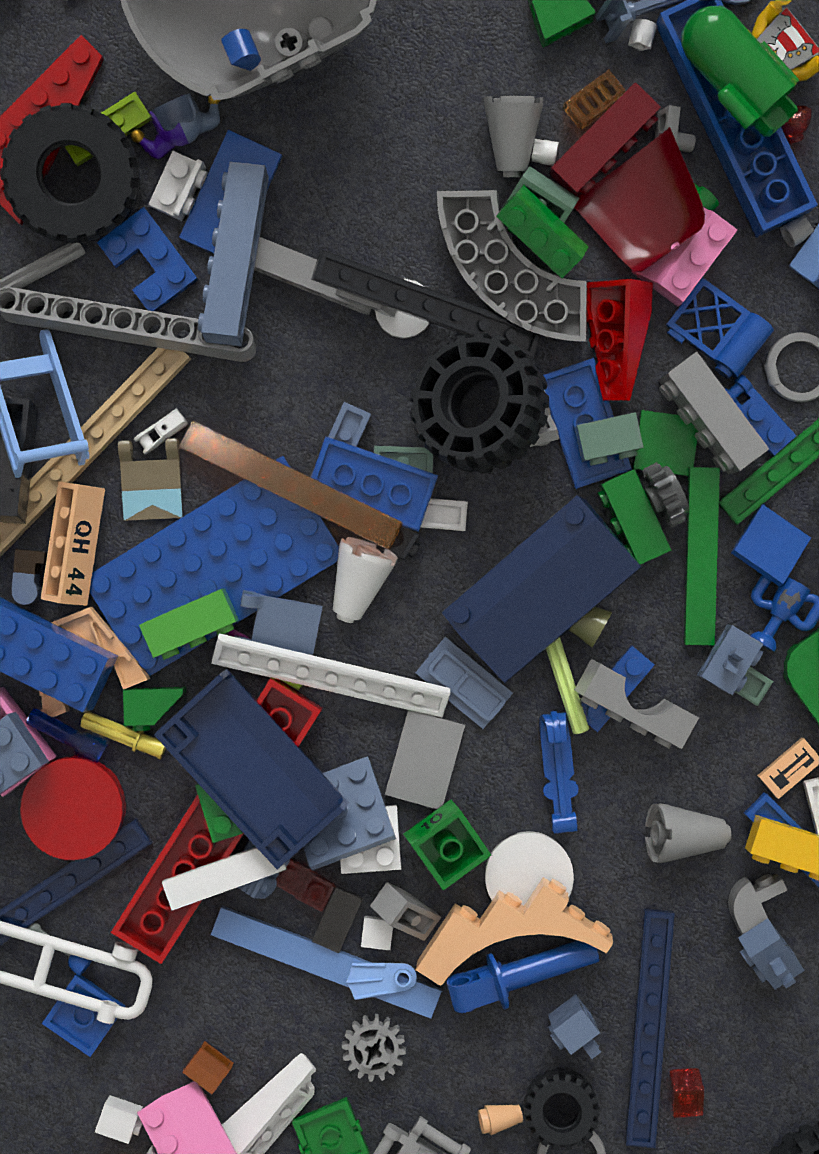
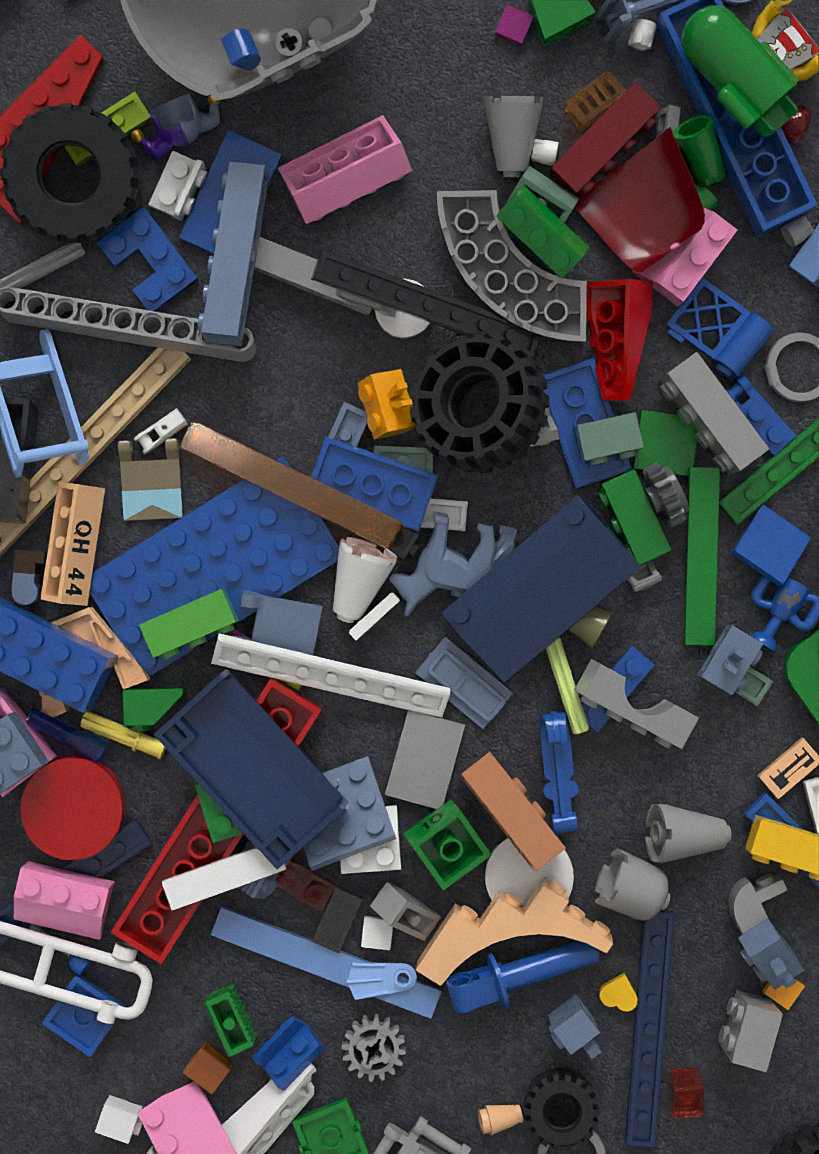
none -> bright pink slope [14,861,115,940]
none -> green brick [203,983,257,1057]
none -> blue bracket [252,1016,325,1091]
none -> bright pink slope [278,115,412,224]
none -> white tile [349,592,400,640]
none -> light orange brick [358,369,417,440]
none -> sand blue animal [389,511,517,617]
none -> nougat brick [459,752,566,871]
none -> magenta tile [495,5,534,47]
none -> light grey cylinder [595,849,670,921]
none -> yellow tile [599,973,638,1012]
none -> light grey slope [628,560,662,592]
none -> green plant [673,115,725,186]
none -> light grey brick [719,989,783,1072]
none -> light orange tile [762,978,805,1010]

